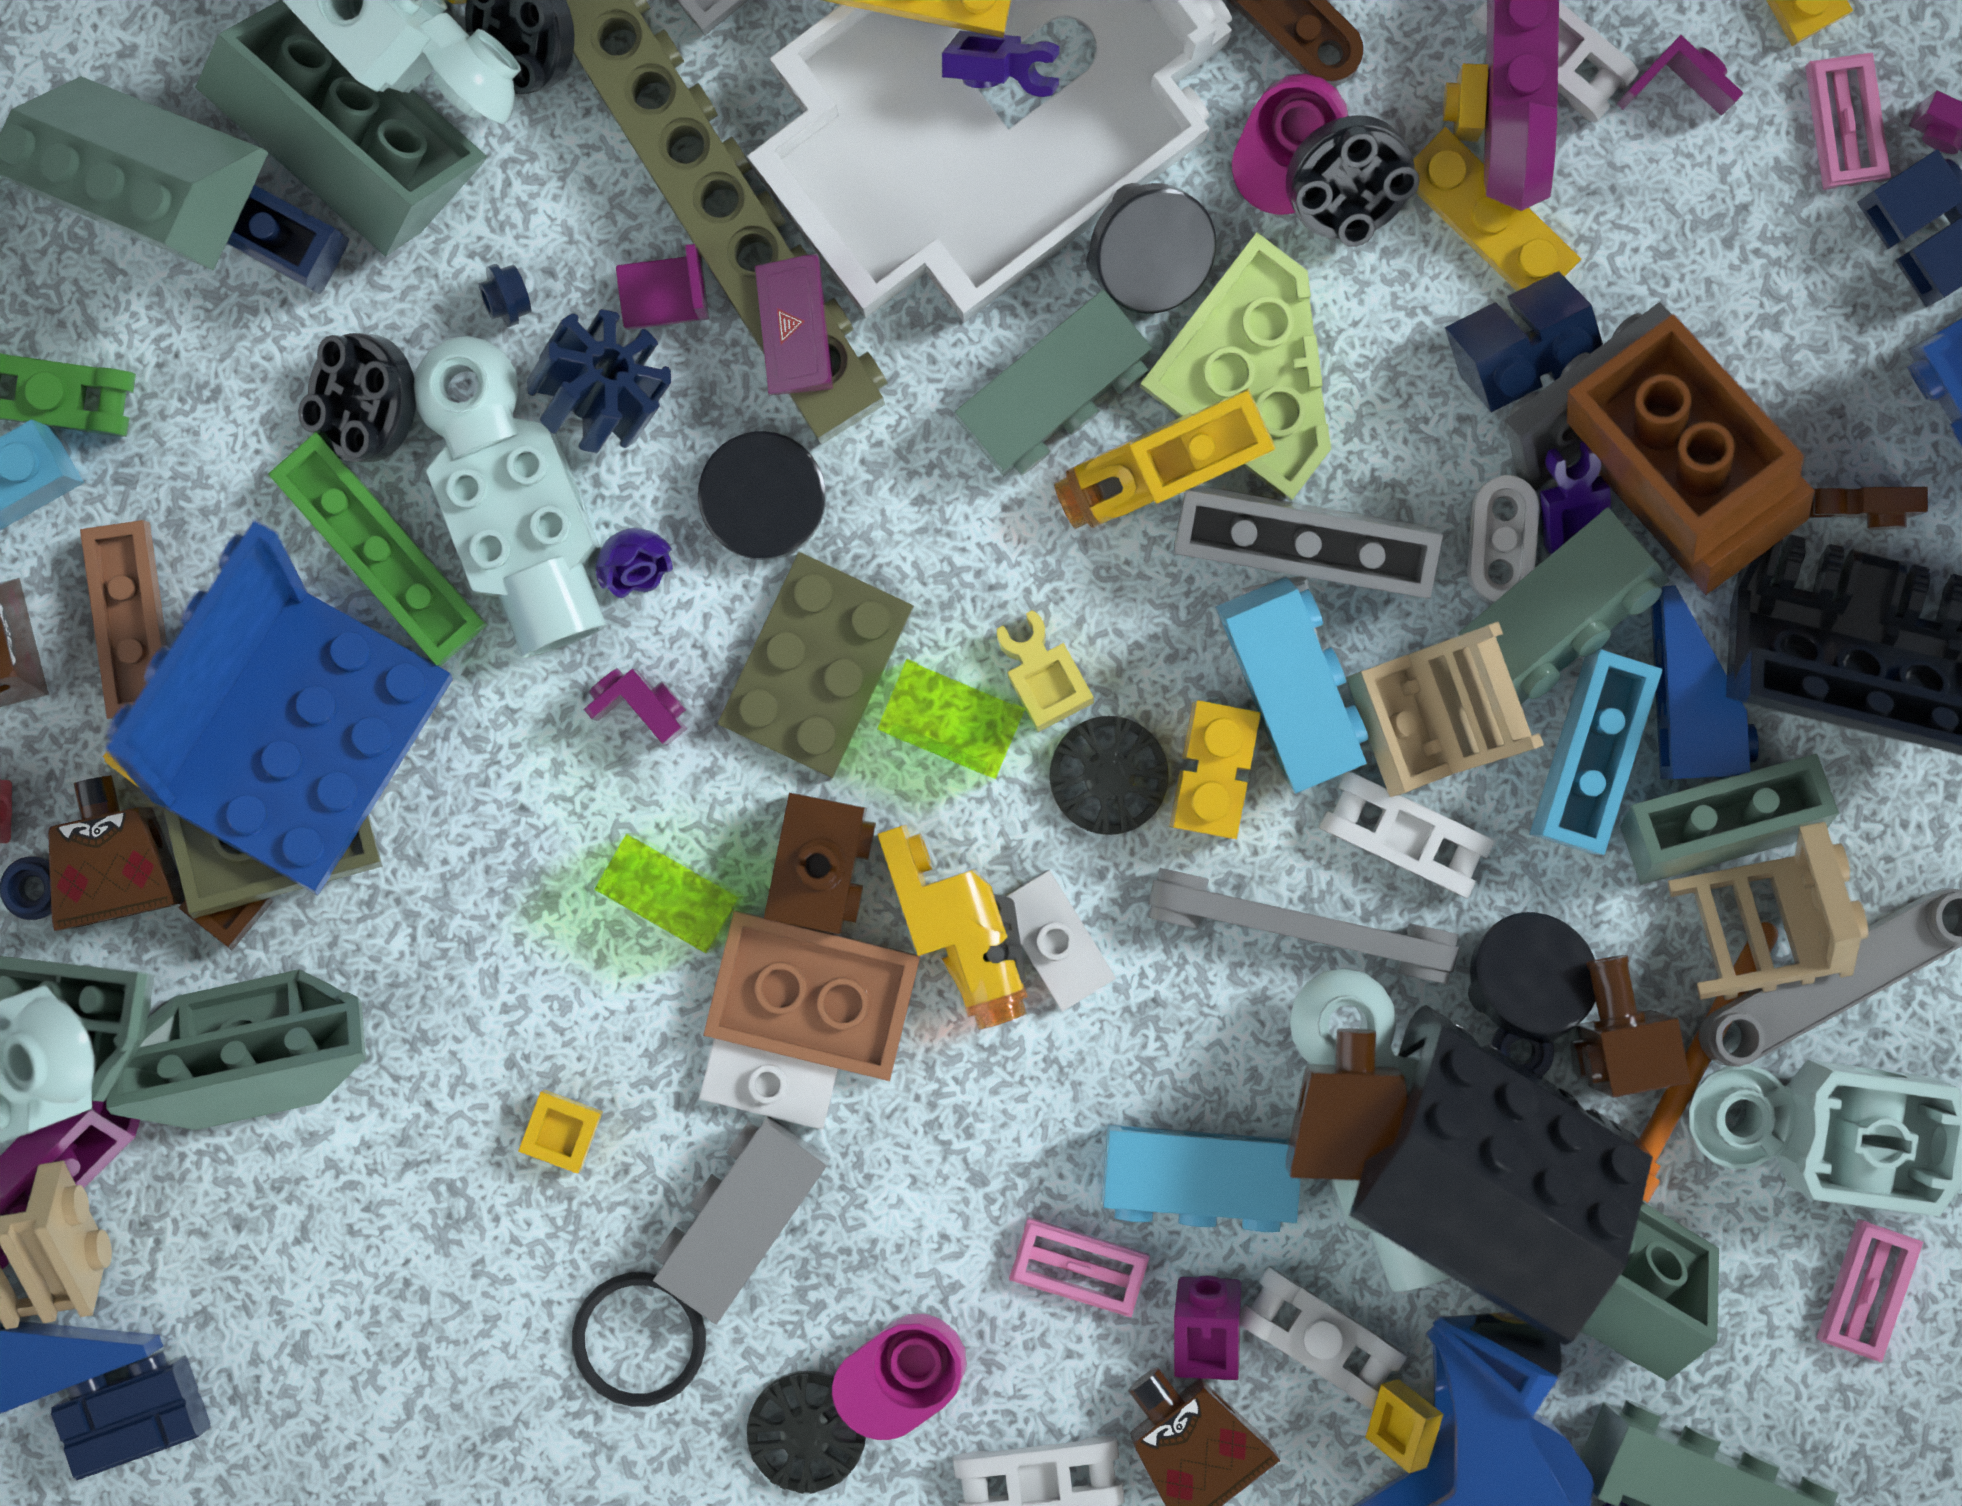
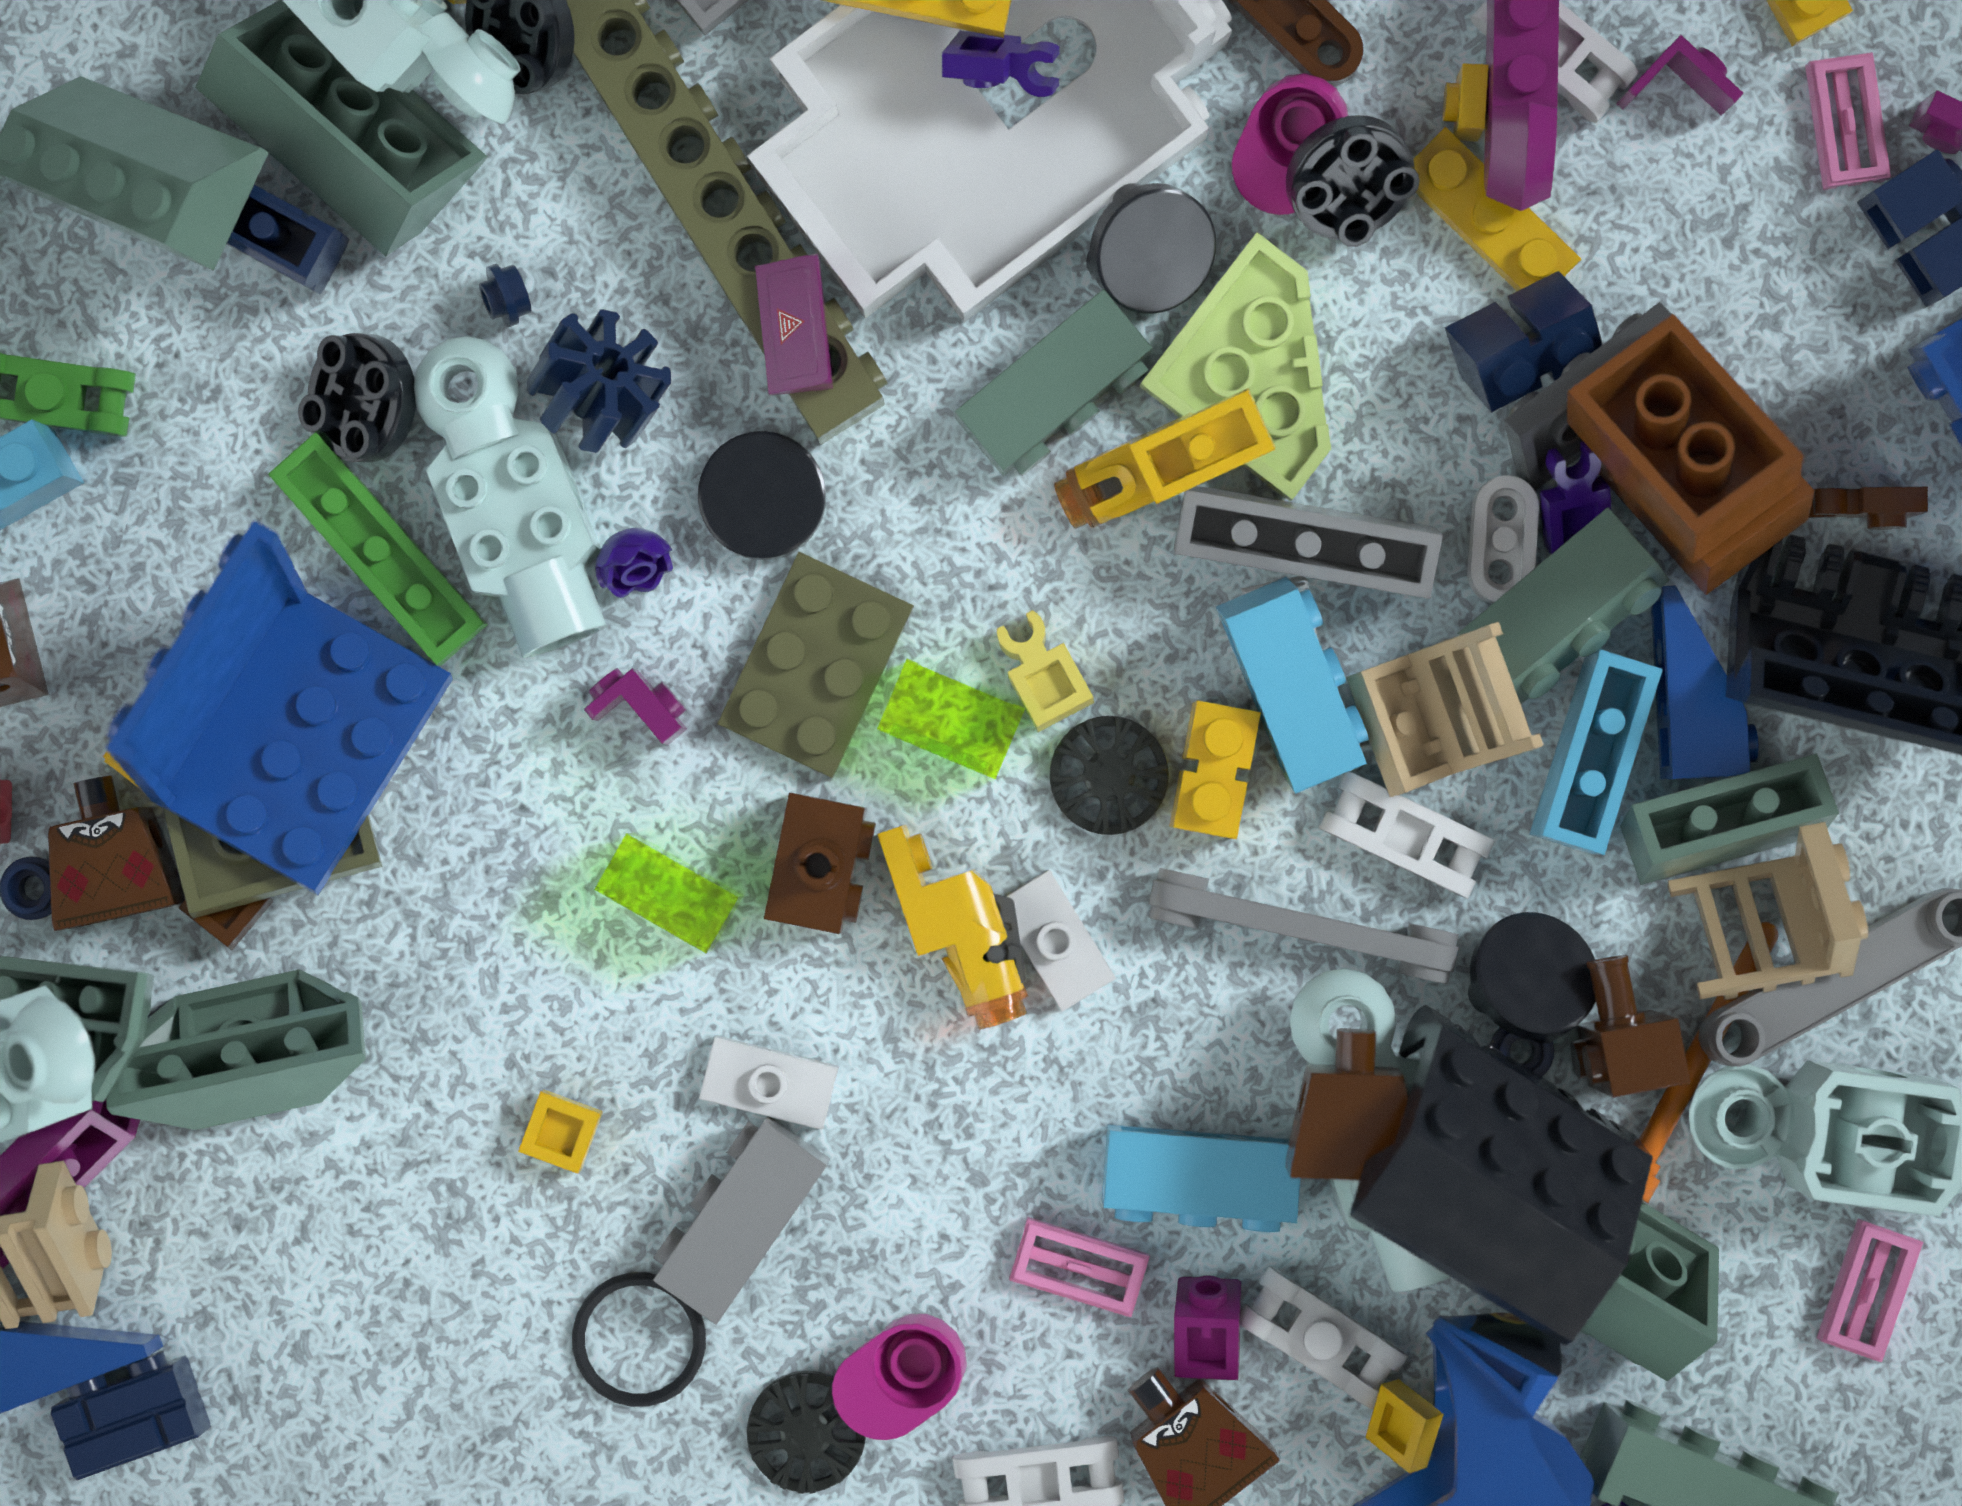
nougat plate [80,520,168,719] -> none
magenta bracket [616,244,710,330] -> none
nougat plate [703,910,921,1081] -> none

